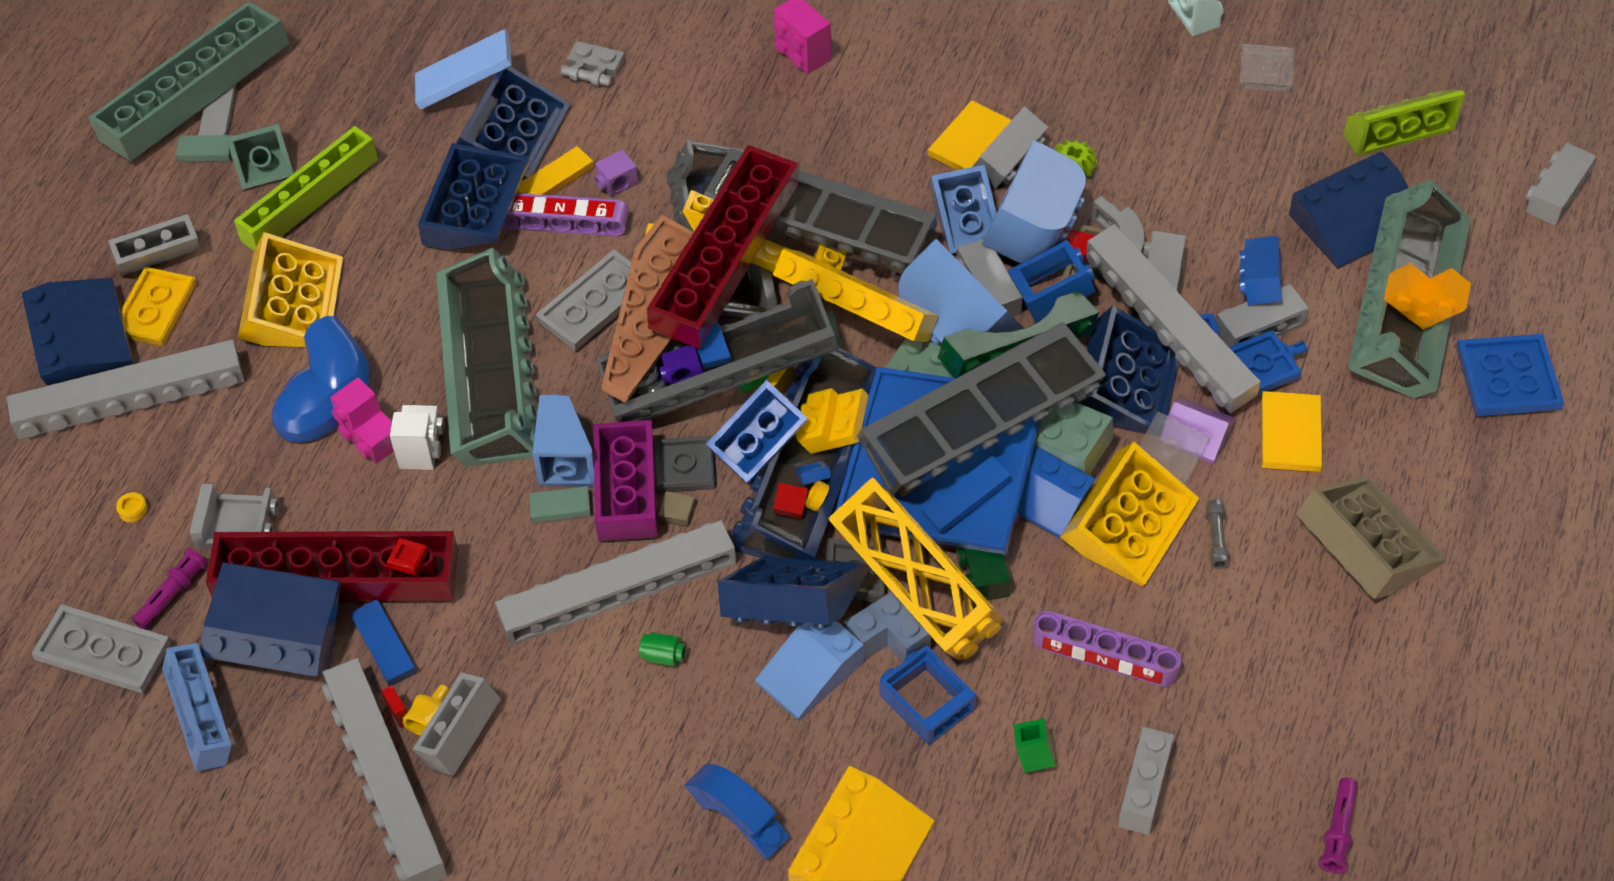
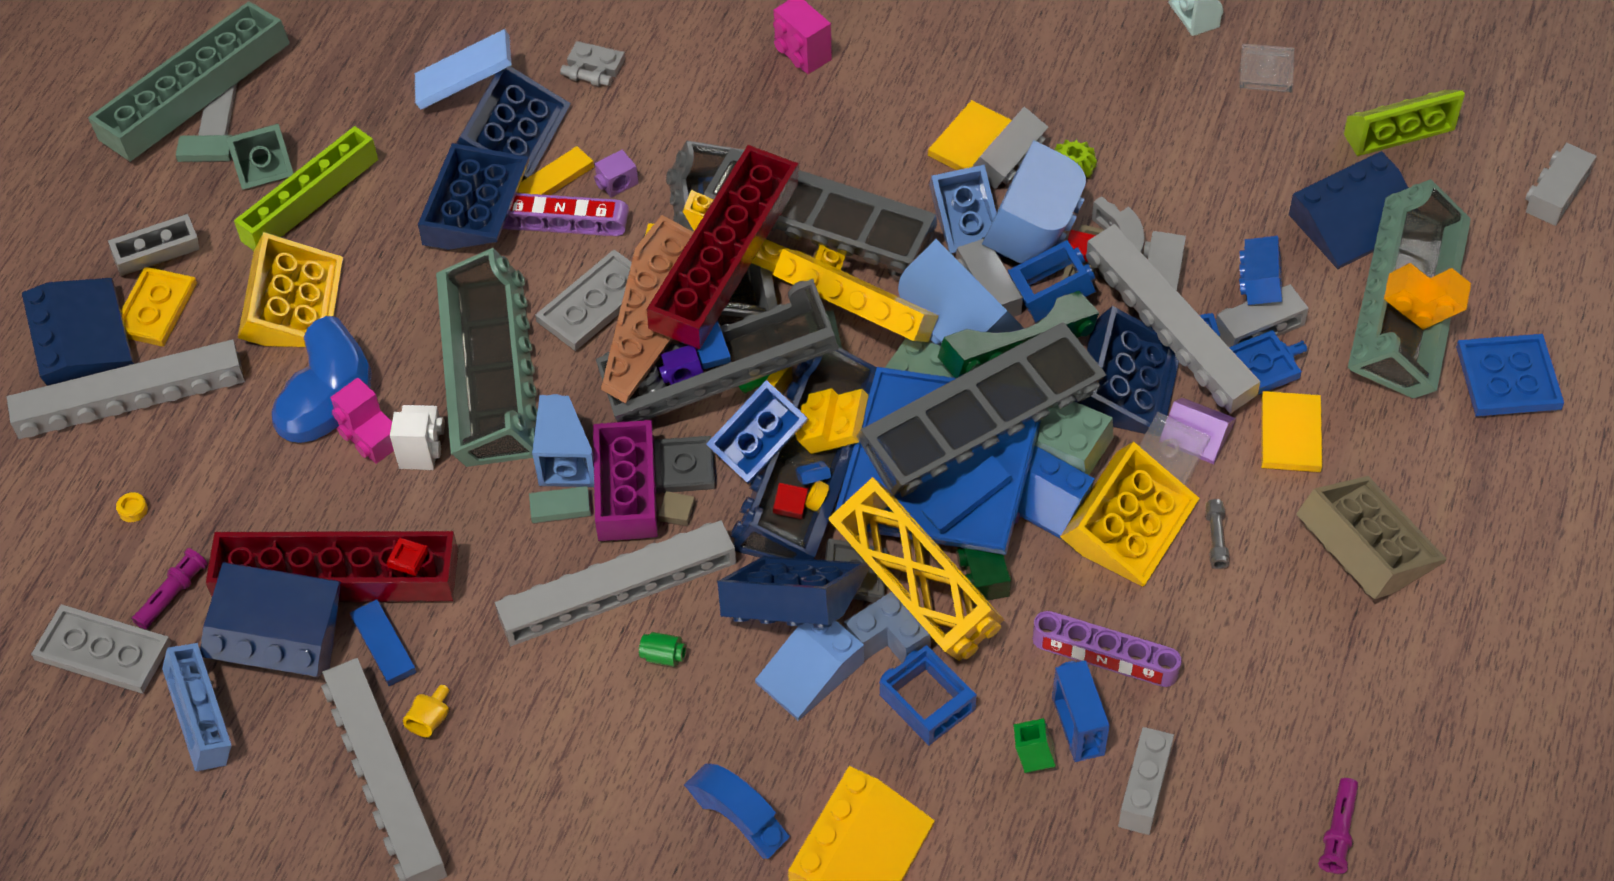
light grey panel [189,484,280,550] -> none
red tile [381,685,407,728] -> none
light grey brick [412,672,501,776] -> none
none -> blue window [1052,660,1110,762]

